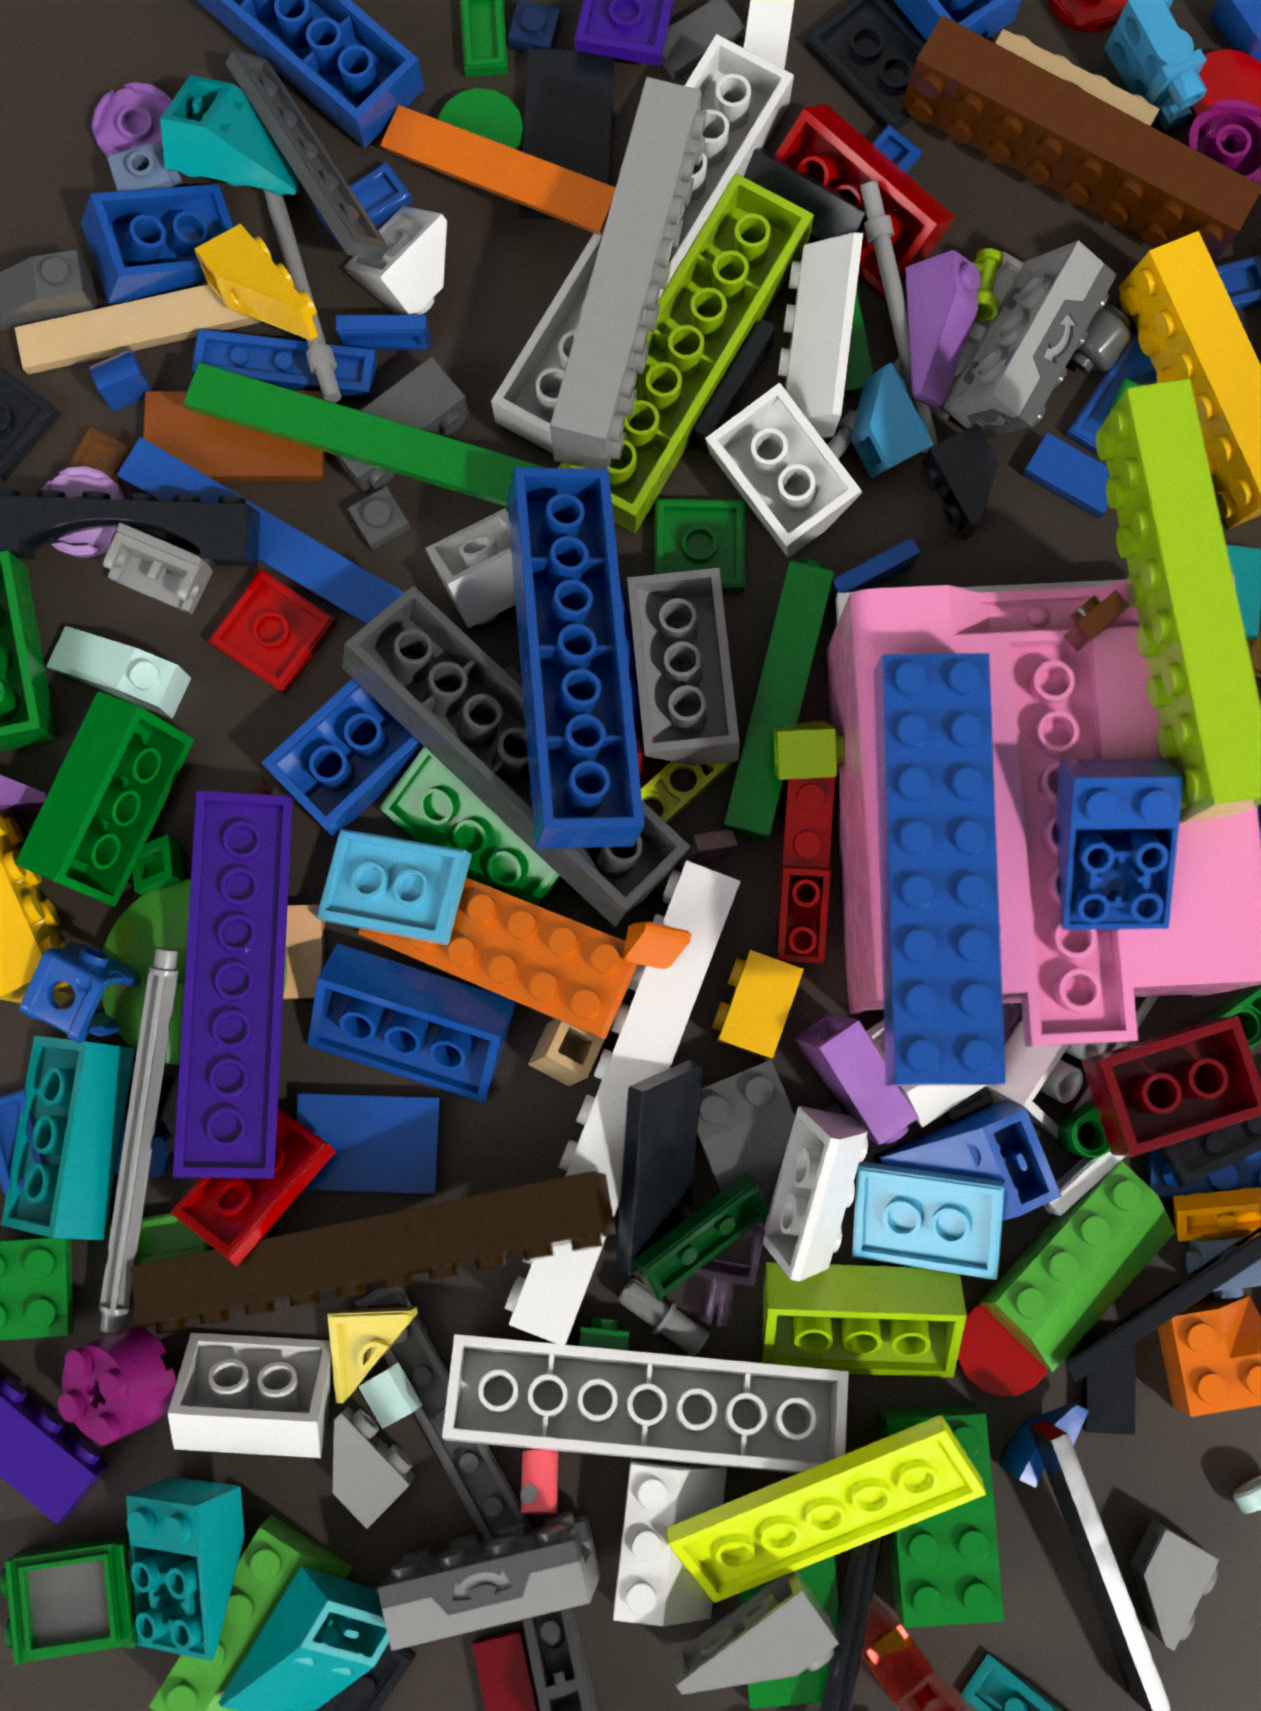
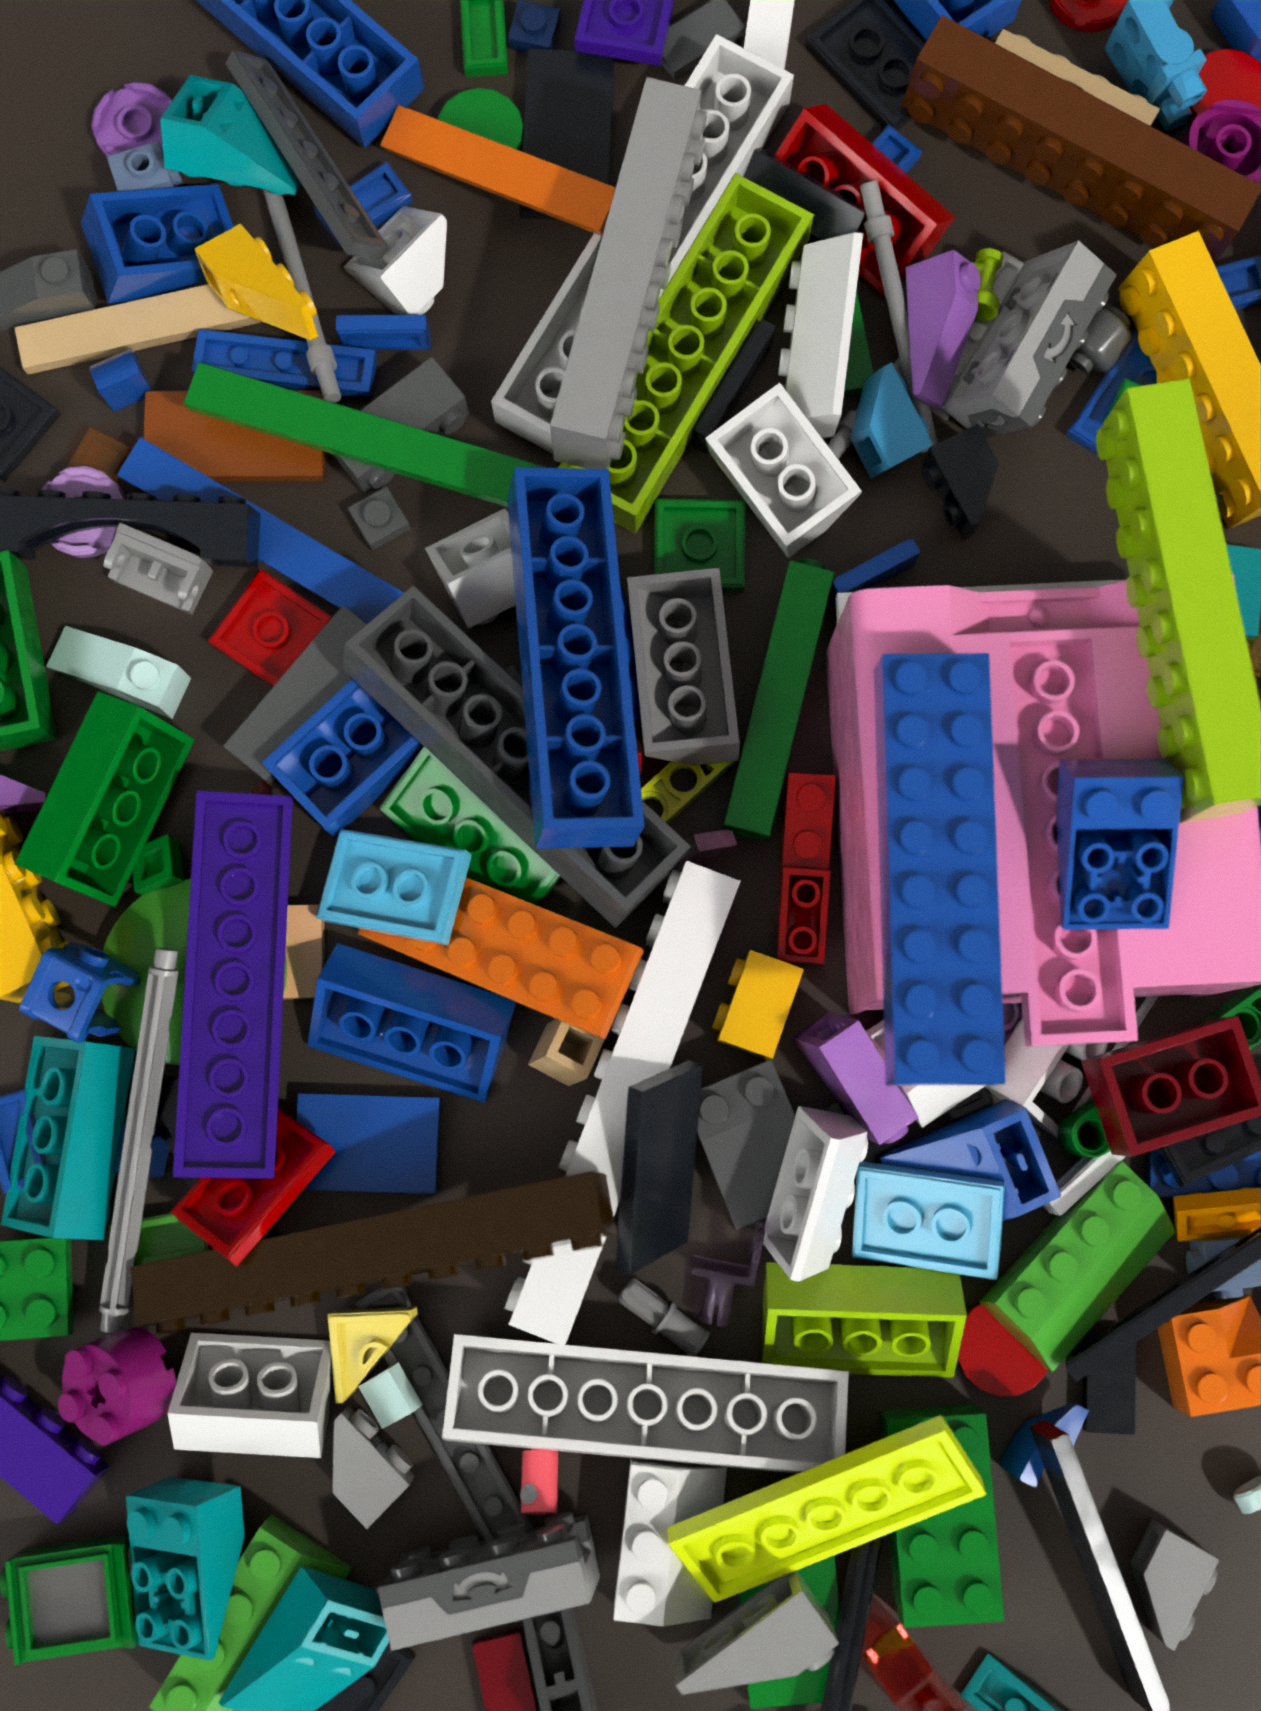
green plate [579,1318,629,1351] -> none
orange slope [623,922,692,969] -> none
dark green tile [633,1172,770,1301] -> none
lime slope [773,720,845,780] -> none
blue tile [1022,432,1109,519] -> none
reddish brown plate [1064,590,1130,652] -> none
none -> dark grey brick [223,605,367,789]

